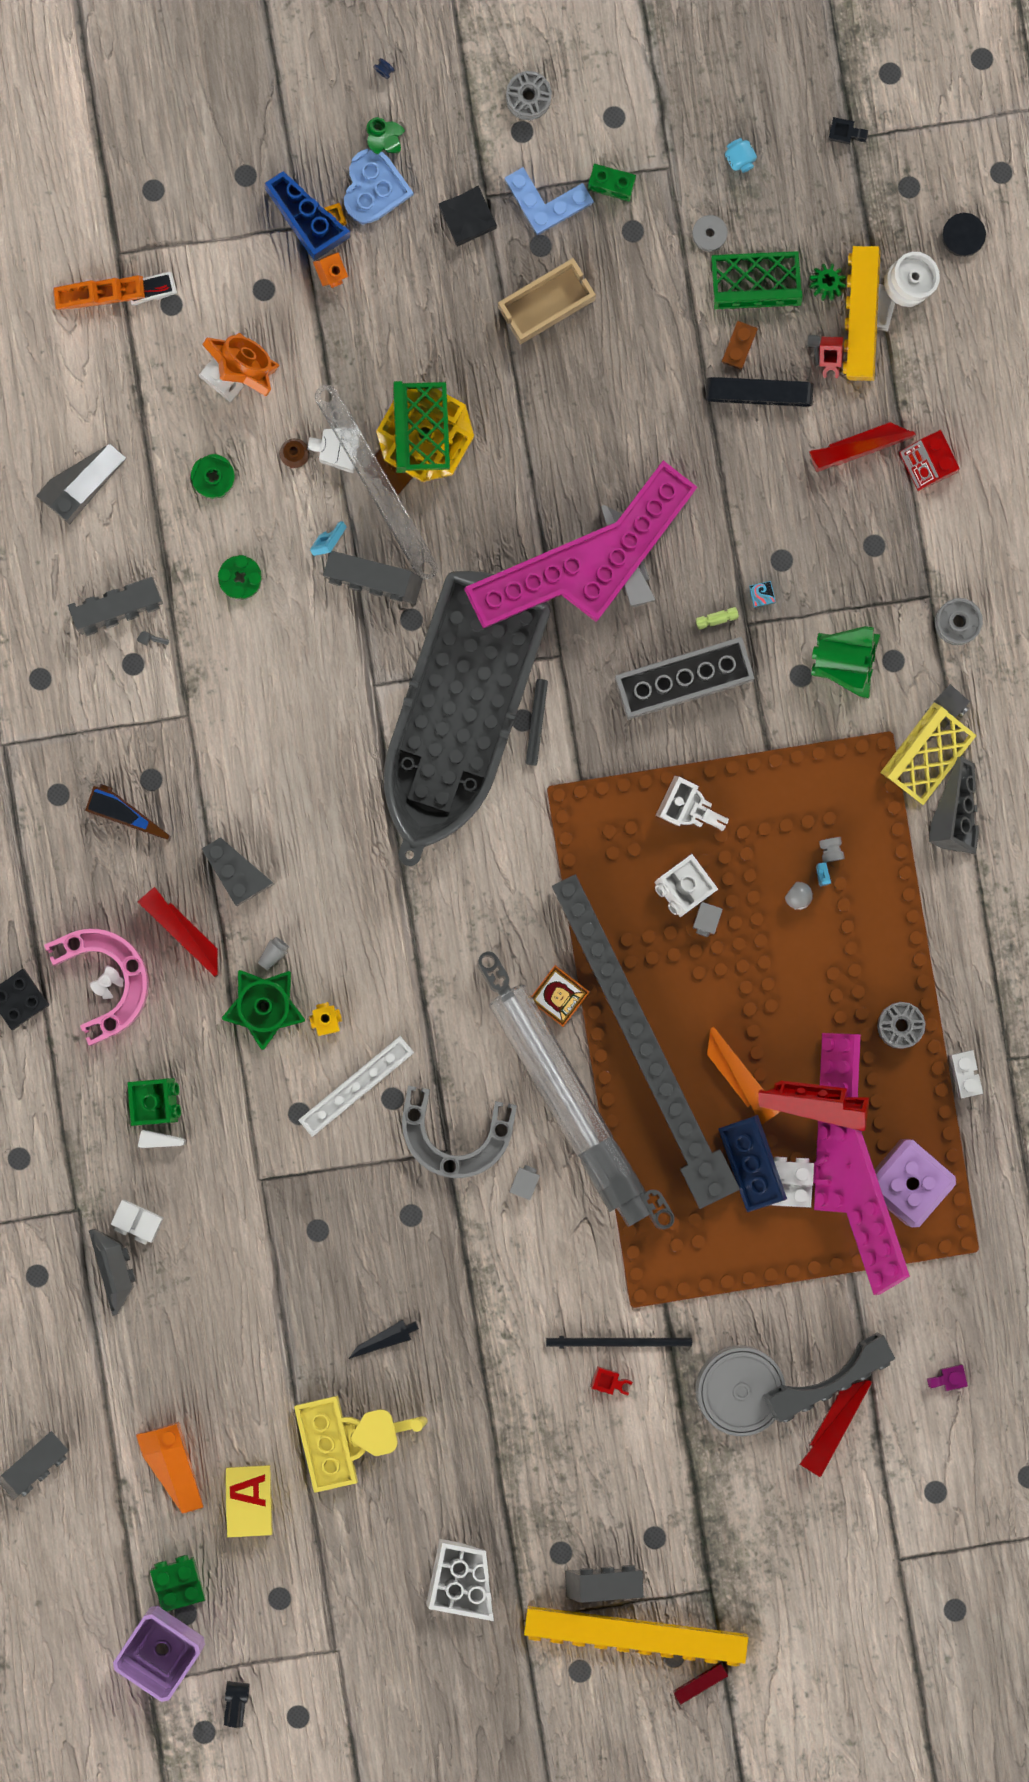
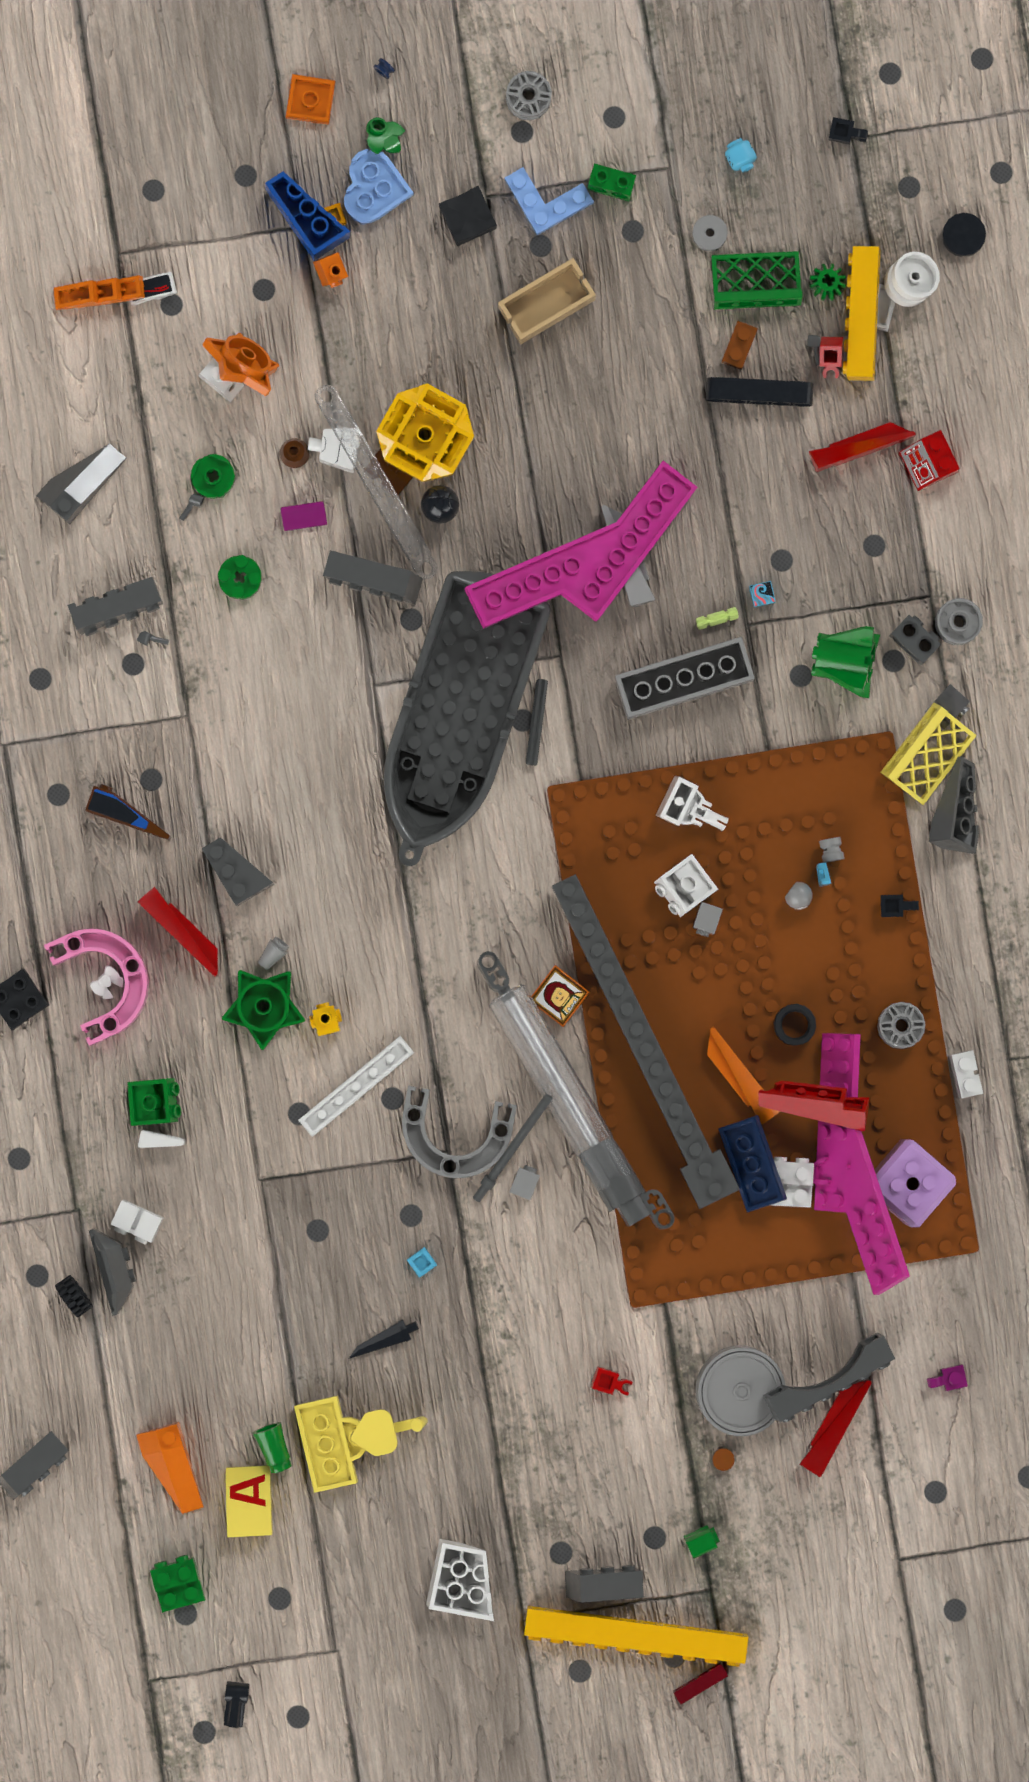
lavender plate [113,1606,205,1702] -> none
medium azure tile [310,521,347,556] -> none
green fence [393,381,450,473] -> none
black bar [546,1336,692,1349] -> none
none -> black tyre [55,1275,93,1317]
none -> dark grey hand [179,494,204,521]
none -> green plant [252,1422,292,1473]
none -> magenta slope [280,501,327,531]
none -> orange tile [286,74,336,125]
none -> medium azure tile [407,1247,437,1278]
none -> black piece [421,485,459,524]
none -> dark grey bar [473,1094,553,1202]
none -> green brick [684,1525,720,1559]
none -> dark orange tile [712,1448,735,1471]
none -> black tyre [773,1004,816,1046]
none -> black plate [880,895,919,917]
none -> dark grey brick [889,615,941,665]

